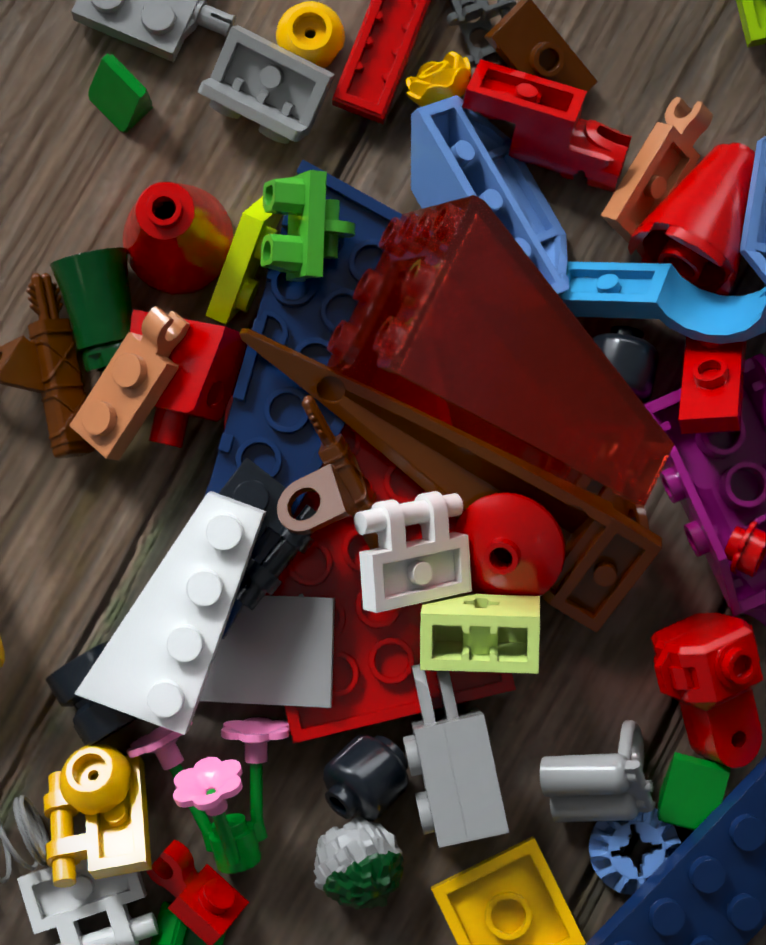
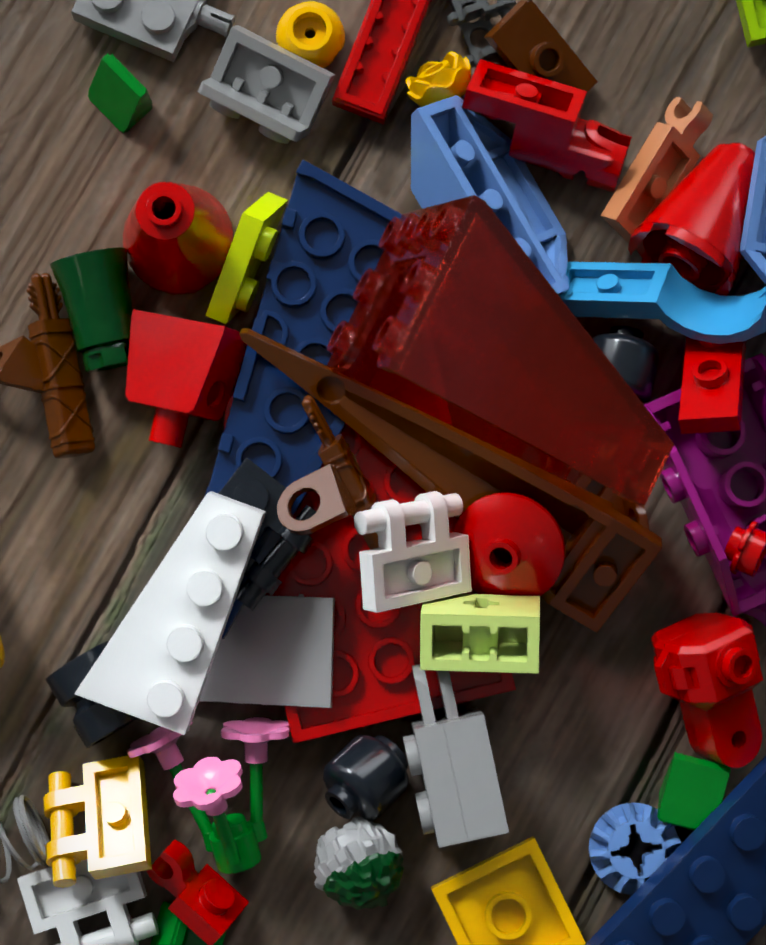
yellow plate [59,744,132,815] -> none
nougat plate [69,306,190,461] -> none
bright green hips [260,170,356,282] -> none
light grey piece [540,720,655,823] -> none

